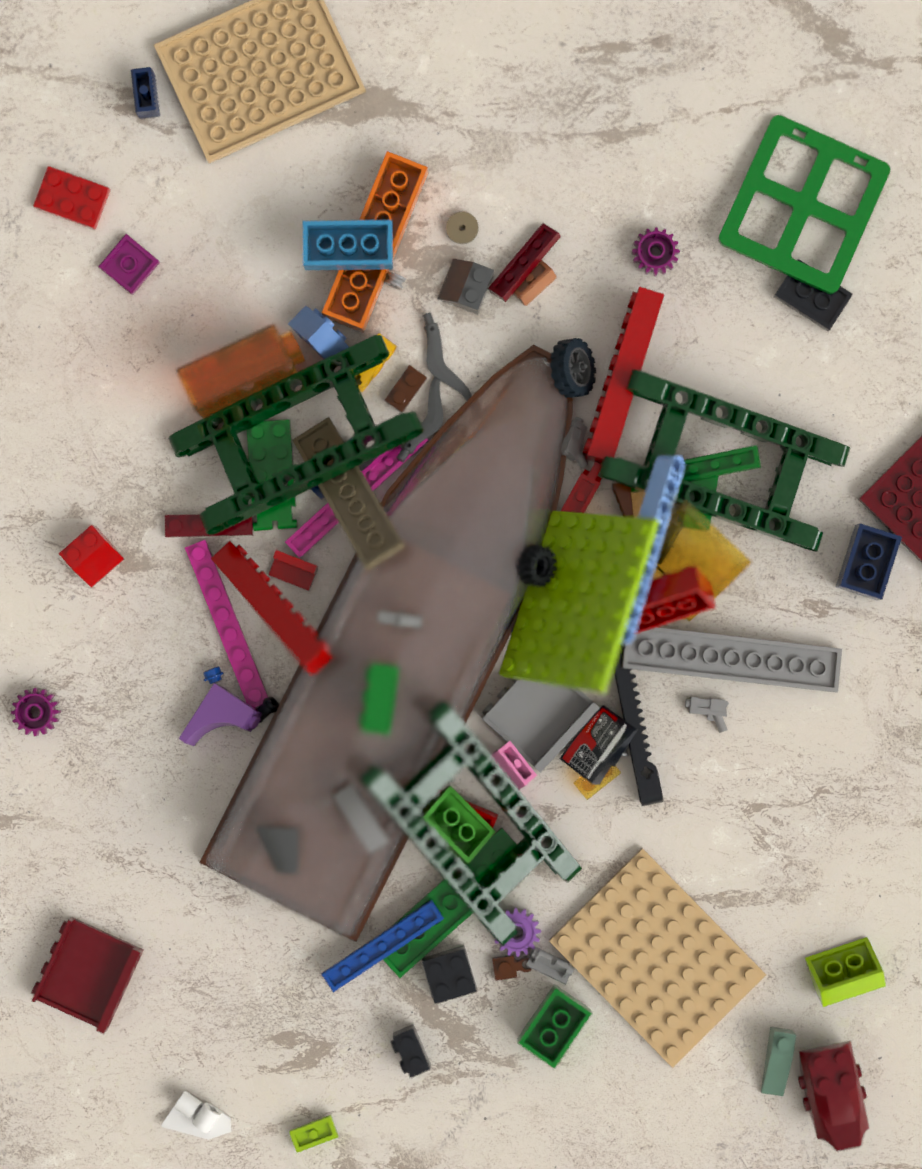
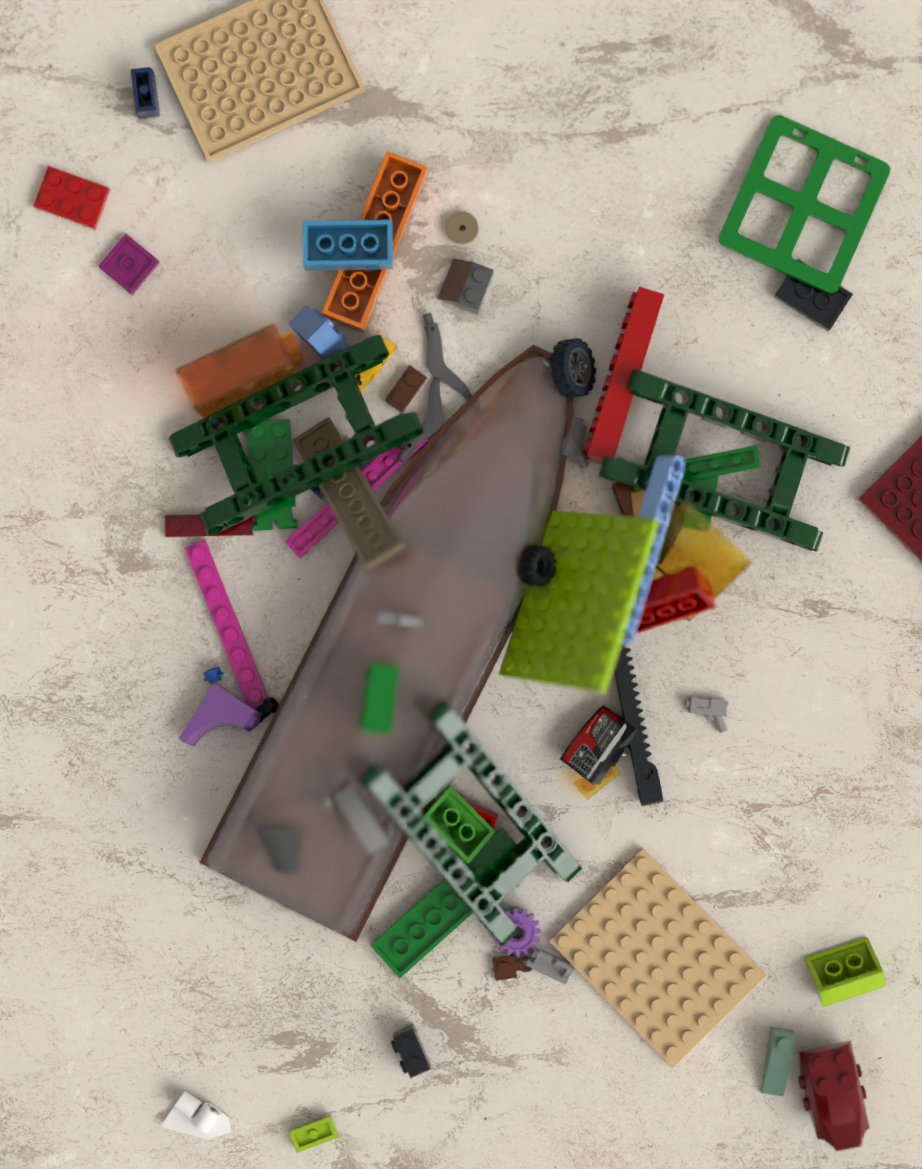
magenta gear [11,688,61,736] -> none
dark red panel [31,917,144,1034] -> none
red slope [58,525,124,588] -> none
red brick [211,541,333,676] -> none
red panel [268,550,318,591] -> none
blue tile [321,899,444,992] -> none
light grey bush [384,272,406,290] -> none
black brick [422,945,477,1004] -> none
light grey panel [482,679,600,773] -> none
dark red plate [488,223,561,302] -> none
bright pink brick [491,741,537,790] -> none
nougat slope [513,260,557,306] -> none
green brick [517,984,592,1069] -> none
red hinge [561,462,602,513] -> none
light grey plate [621,627,842,692] -> none
magenta gear [631,227,680,276] -> none
dark blue brick [836,523,902,600] -> none

